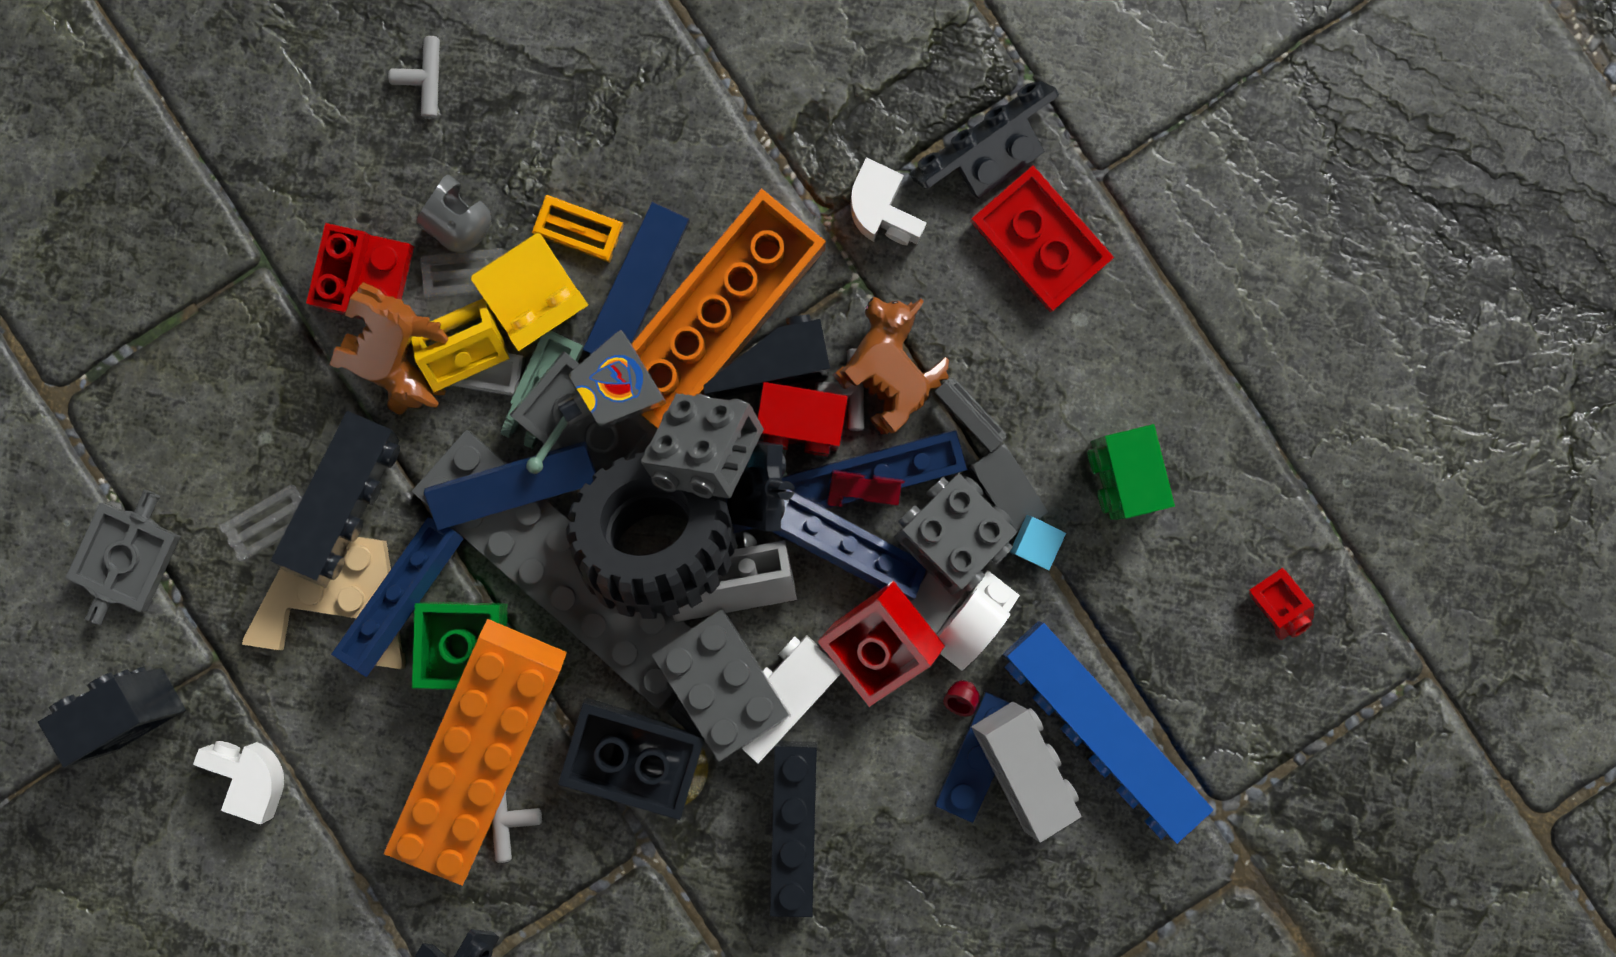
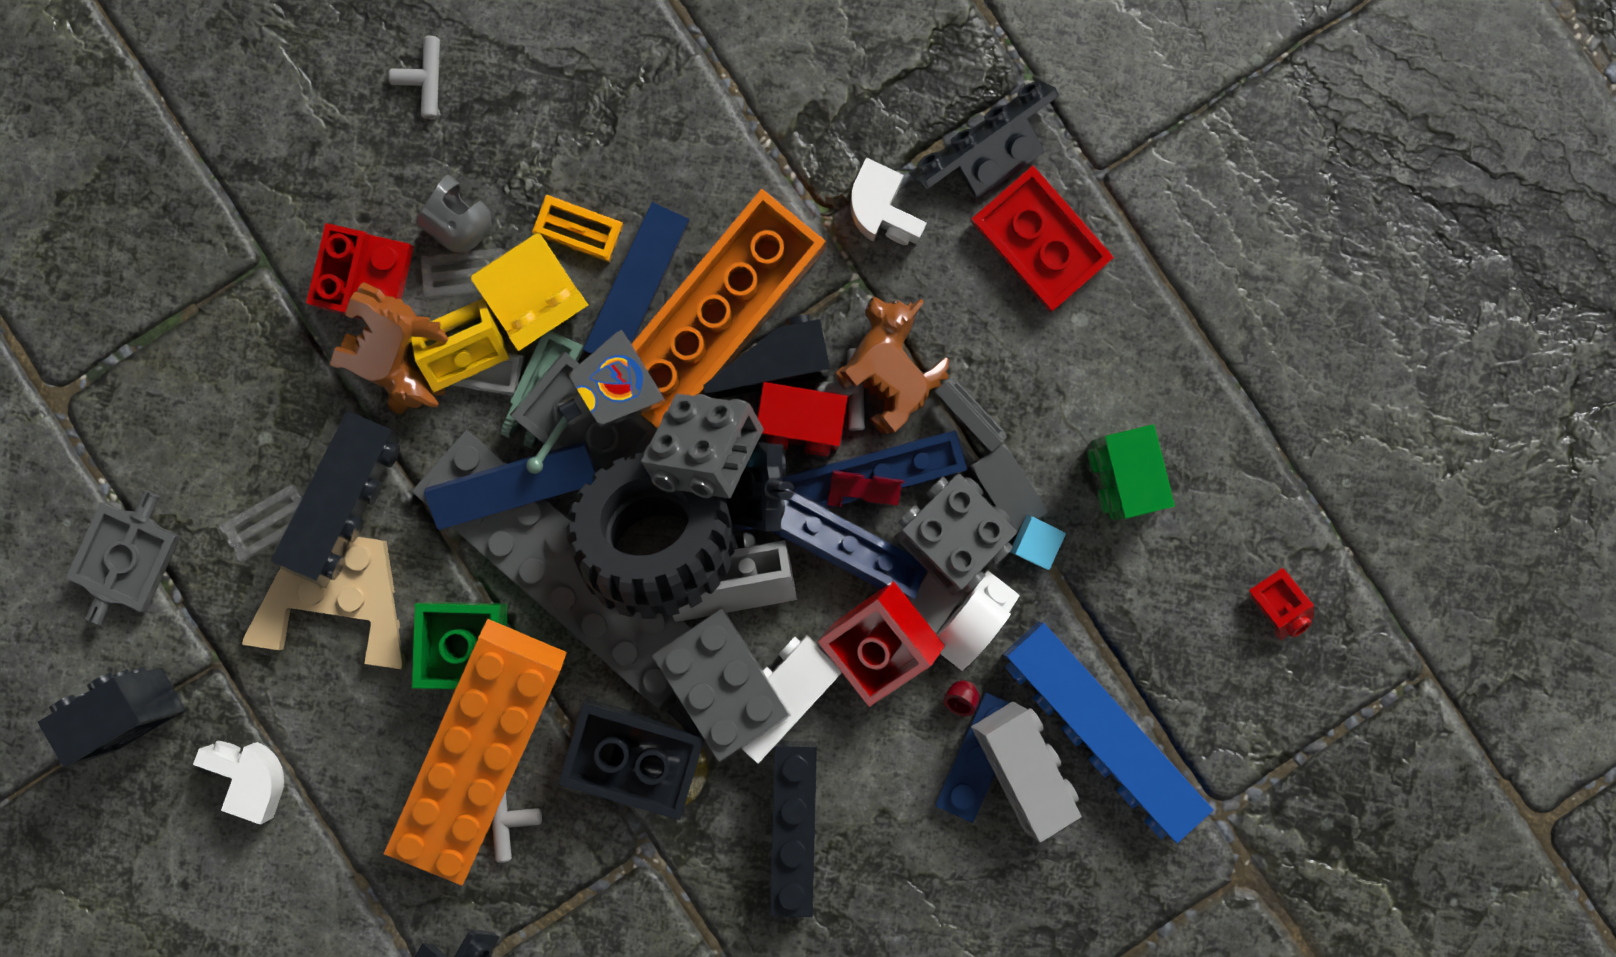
dark blue plate [331,517,464,677] -> none

